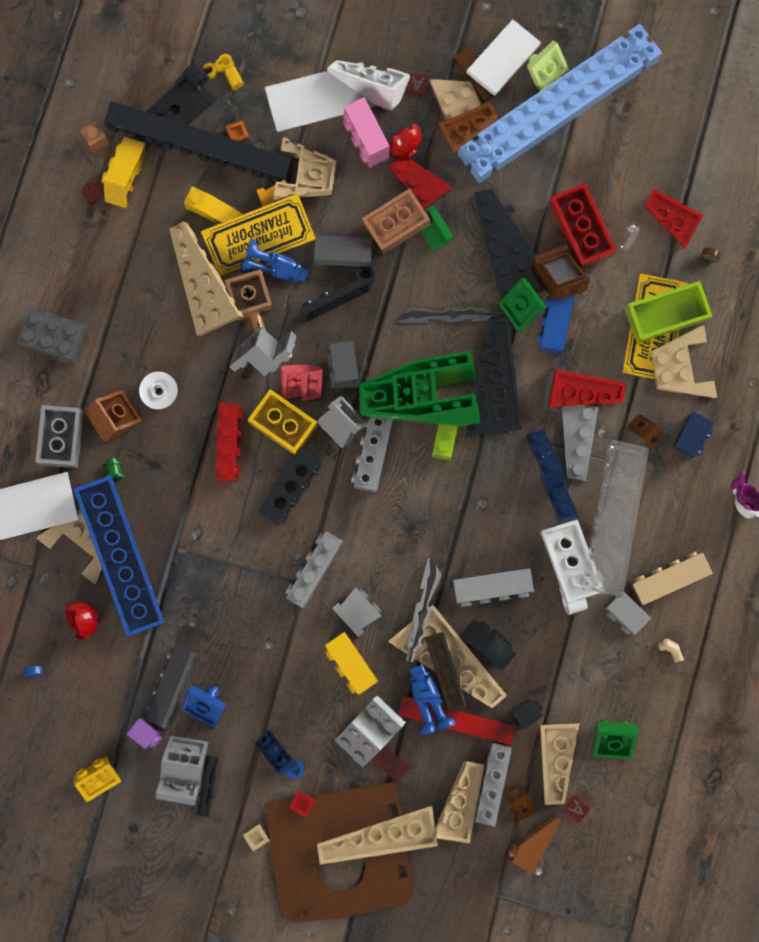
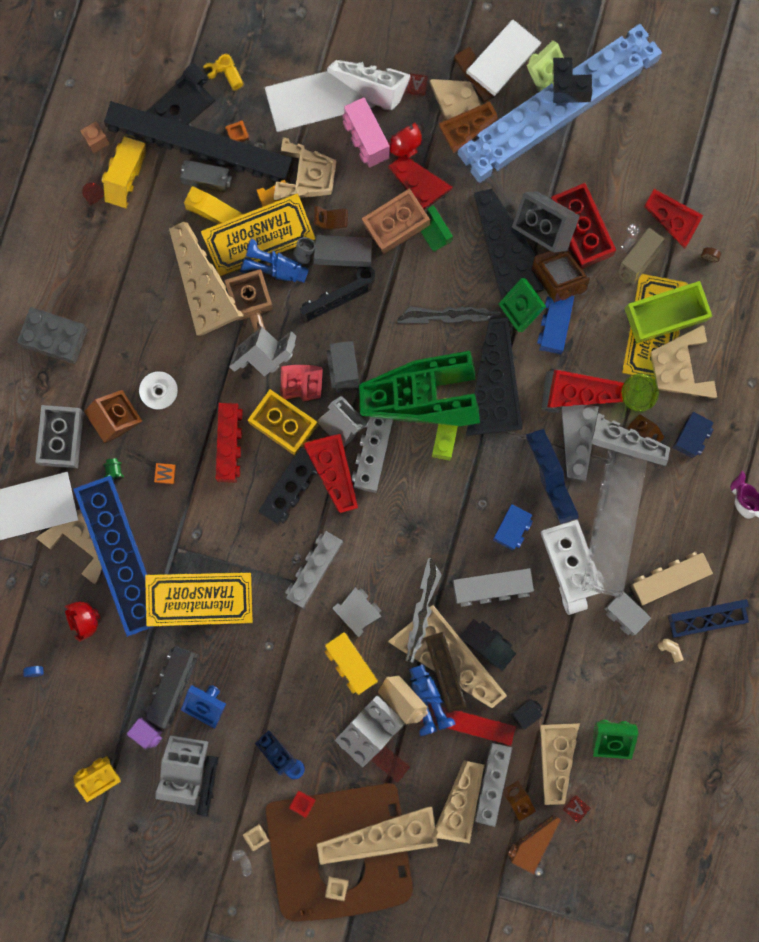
none -> yellow sticker [145,573,253,626]
none -> orange tile [154,463,176,484]
none -> dark grey brick [180,160,232,192]
none -> clear arm [232,849,252,876]
none -> dark grey wheel [293,237,316,264]
none -> red wing [302,433,358,513]
none -> reddish brown bracket [314,206,348,230]
none -> tan tile [325,877,348,901]
none -> tan brick [378,676,428,724]
none -> blue brick [493,504,533,550]
none -> dark grey brick [512,191,580,252]
none -> black brick [552,57,592,103]
none -> light grey wing [591,413,670,466]
none -> dark tan window [619,228,665,285]
none -> clear neon green tile [622,373,659,412]
none -> dark blue fence [668,599,749,638]

